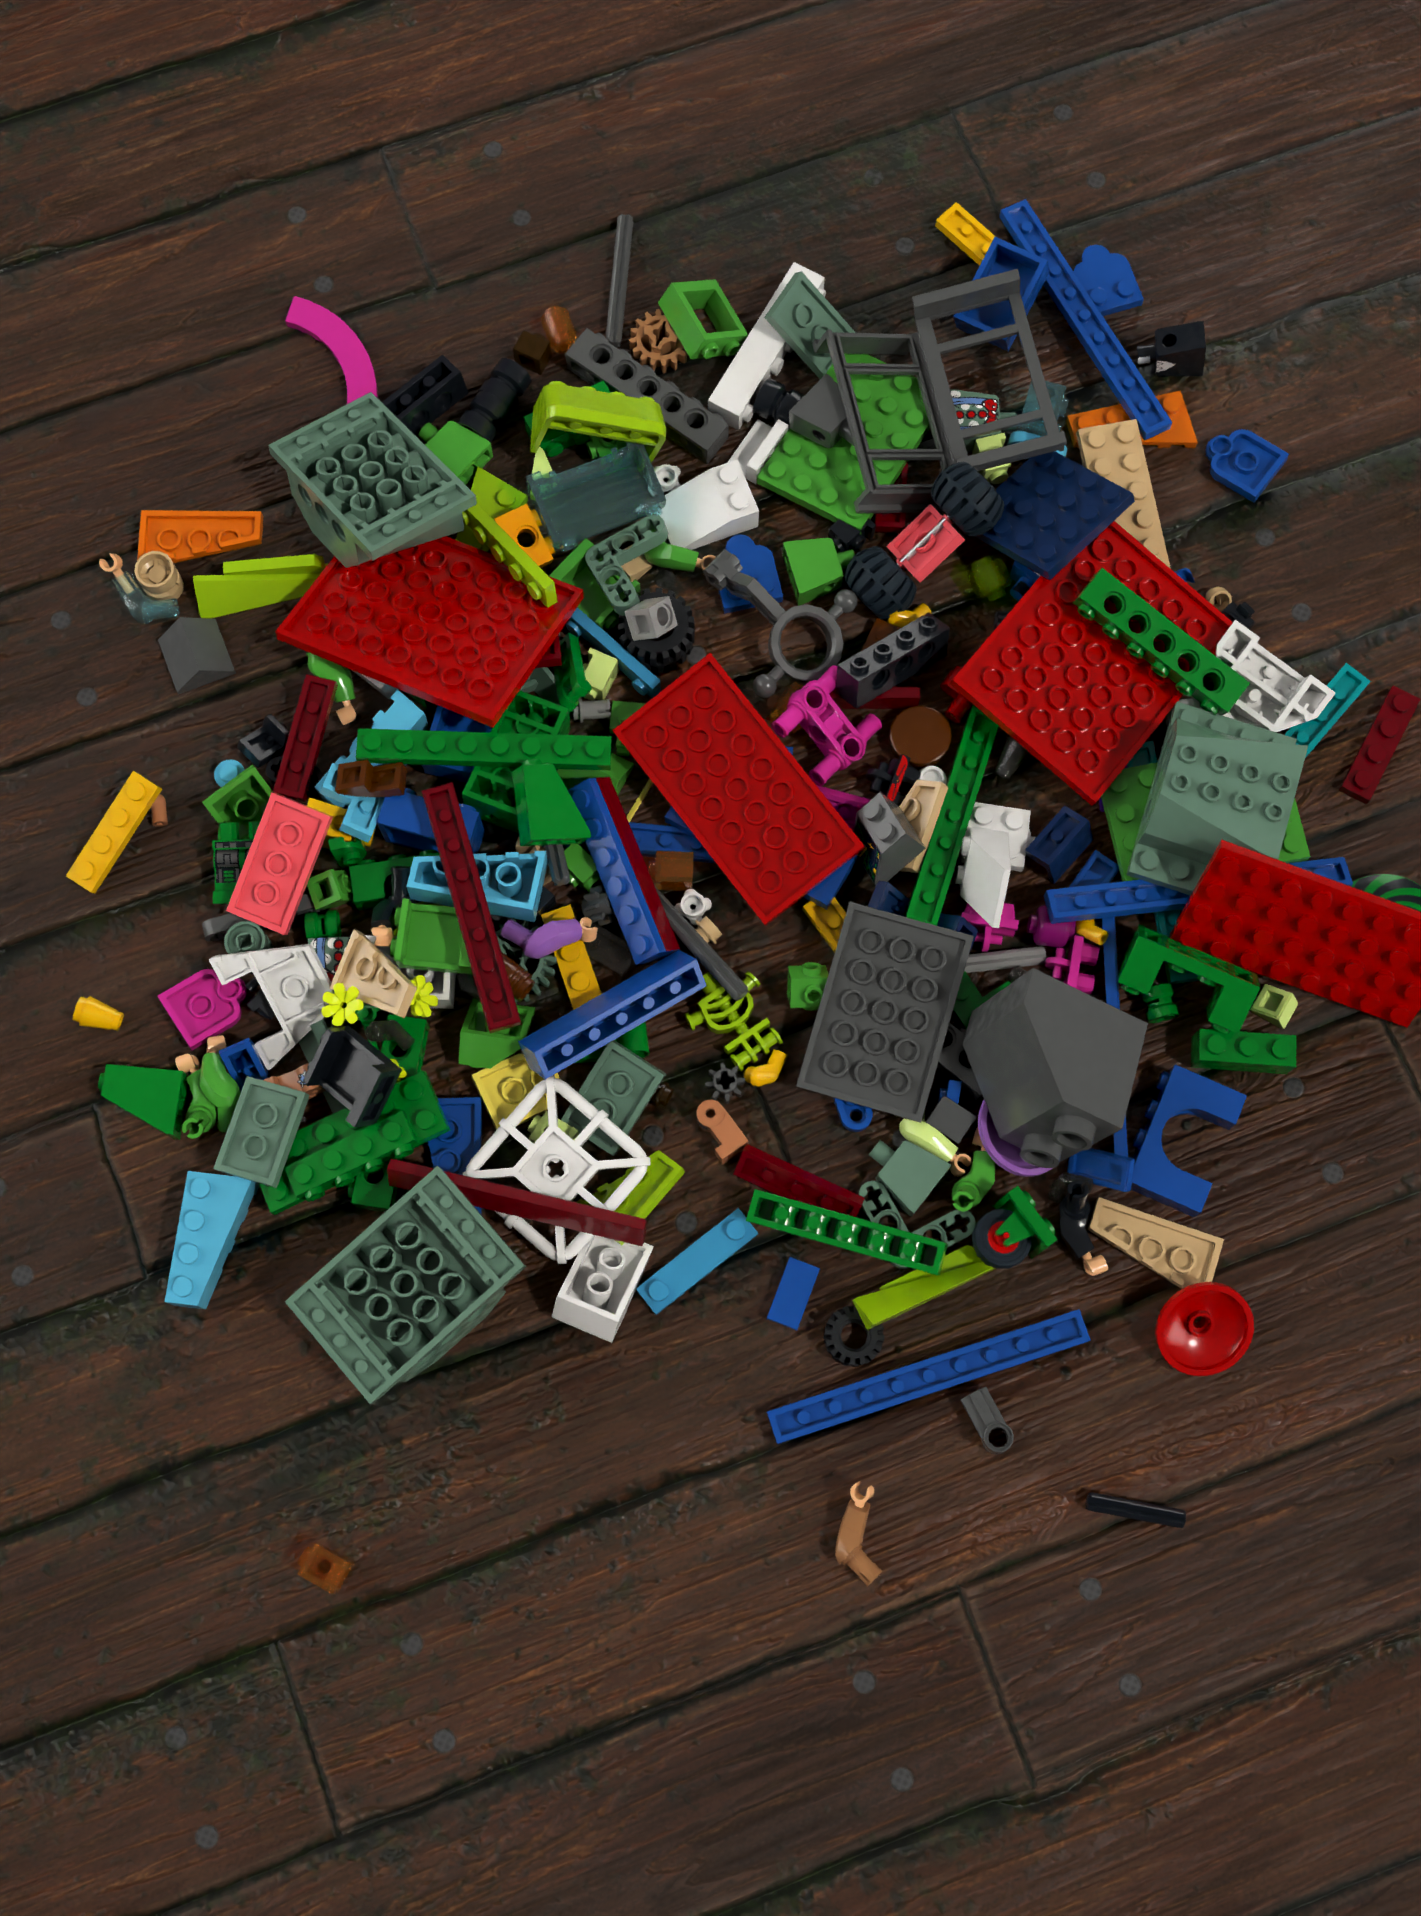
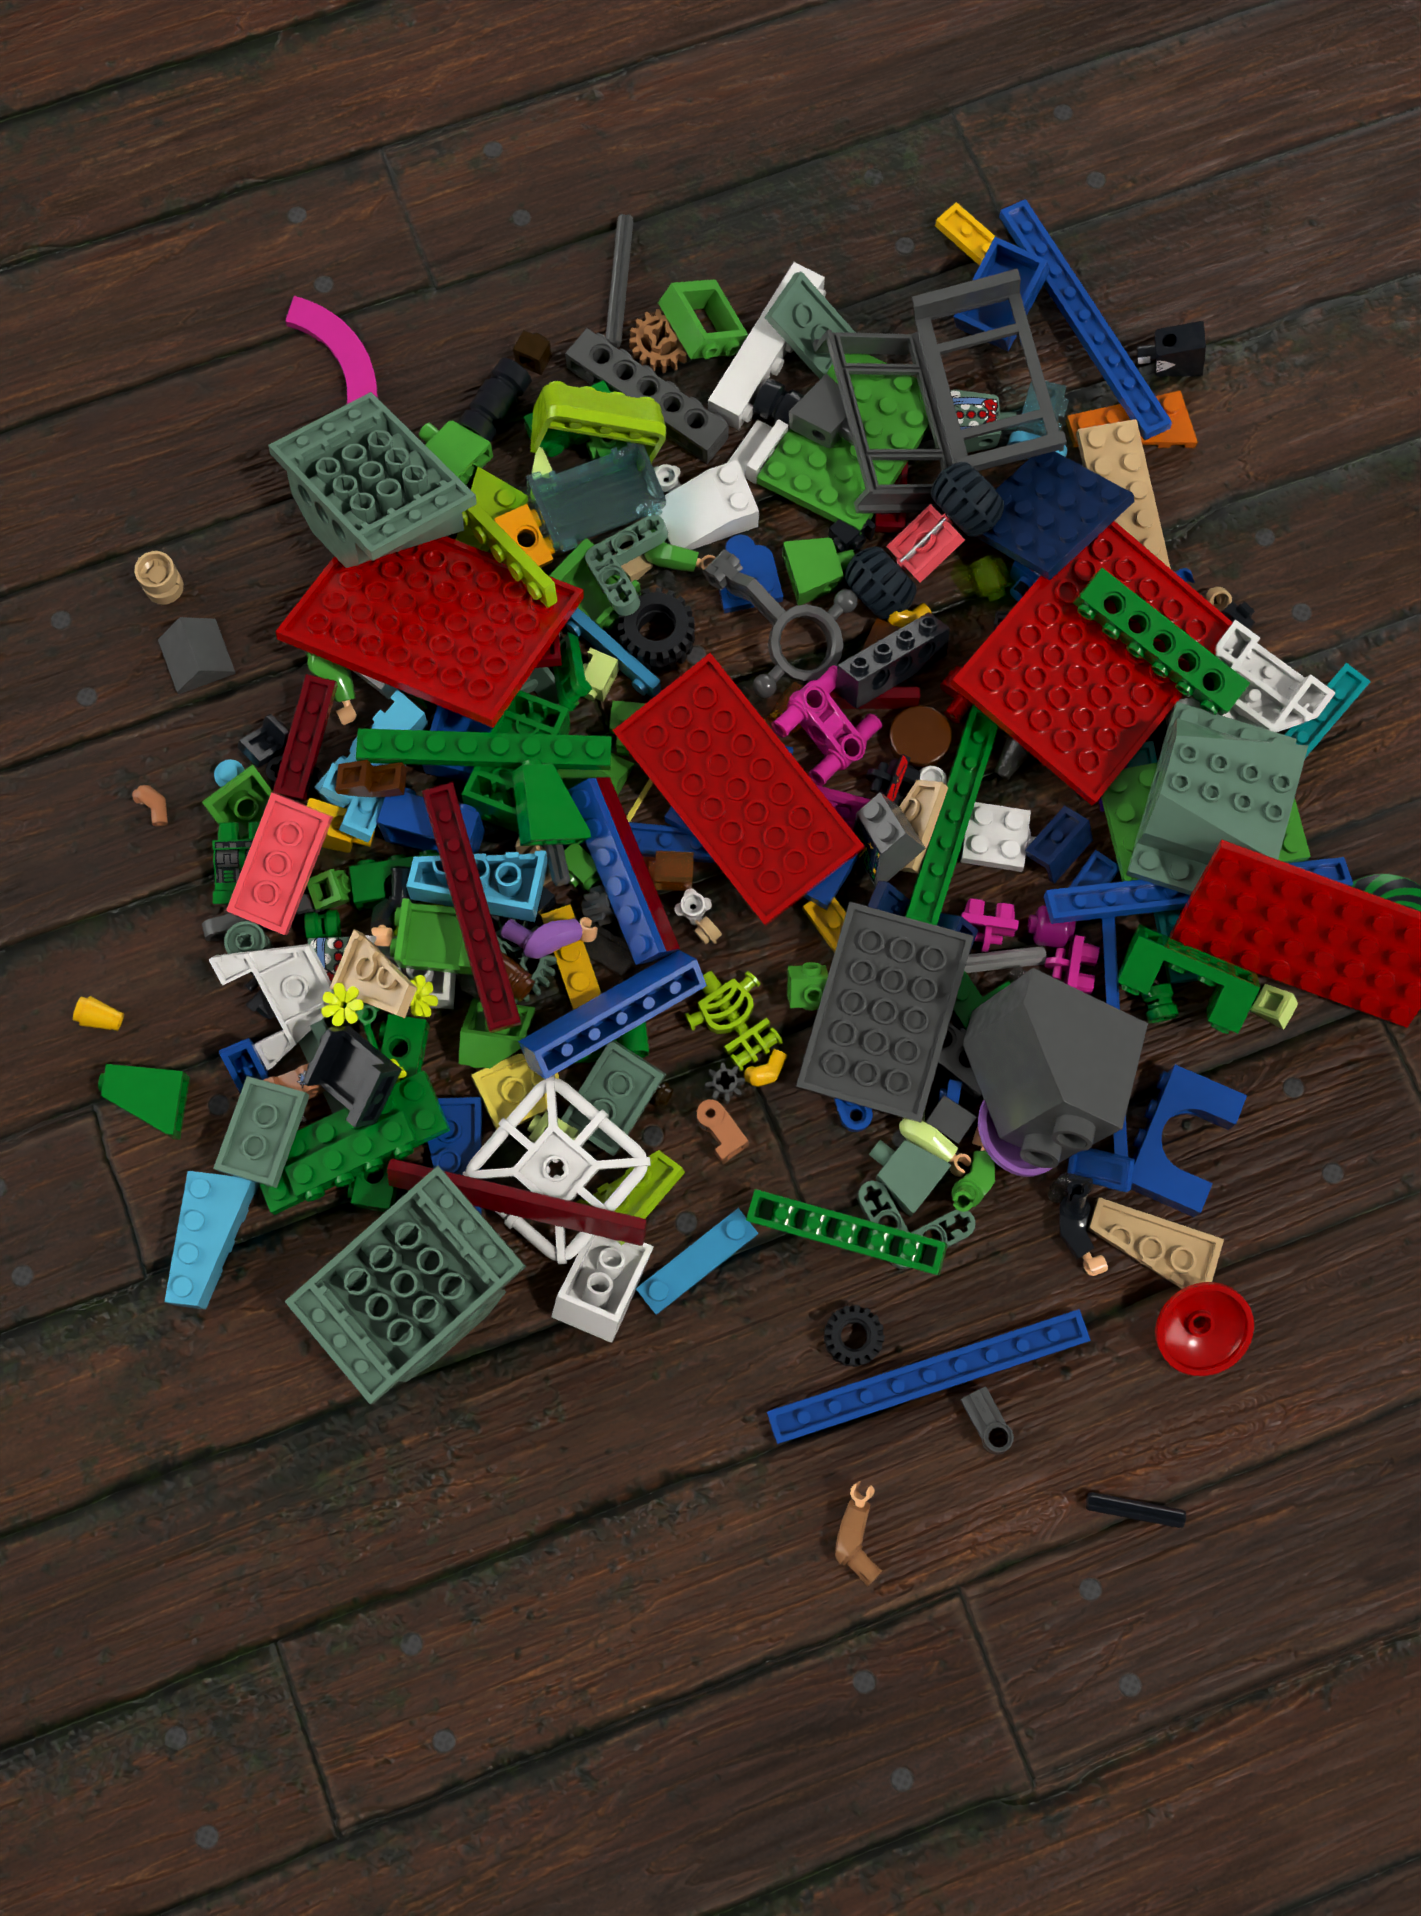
yellow plate [66,771,162,894] -> none
clear light blue arm [99,553,179,624] -> none
orange wing [137,510,263,563] -> none
dark pink plate [157,969,247,1051] -> none
bright green arm [175,1054,218,1139] -> none
lime wedge [193,554,329,619] -> none
bright green arm [199,1035,241,1132] -> none
clear orange brick [297,1543,355,1595] -> none
green plate [328,837,366,869] -> none
clear smoke arm [365,1020,415,1051] -> none
black brick [382,354,469,436] -> none
clear orange brick [540,306,577,353] -> none
light grey pin [573,698,611,723] -> none
light grey brick [624,596,678,641] -> none
dark grey axle [654,885,748,1001] -> none
dark red plate [733,1144,865,1217] -> none
blue tile [766,1257,820,1331] -> none
lime wedge [852,1245,996,1330] -> none
white slope [955,826,1011,928] -> none
yellowish green brick [972,433,1011,484] -> none
plate [972,1186,1058,1269] -> none
blue plate [1073,245,1144,316] -> none
yellow arm [1075,919,1108,946] -> none
green brick [1191,1029,1296,1074] -> none
blue plate [1205,429,1289,503] -> none
dark red plate [1338,685,1420,804] -> none

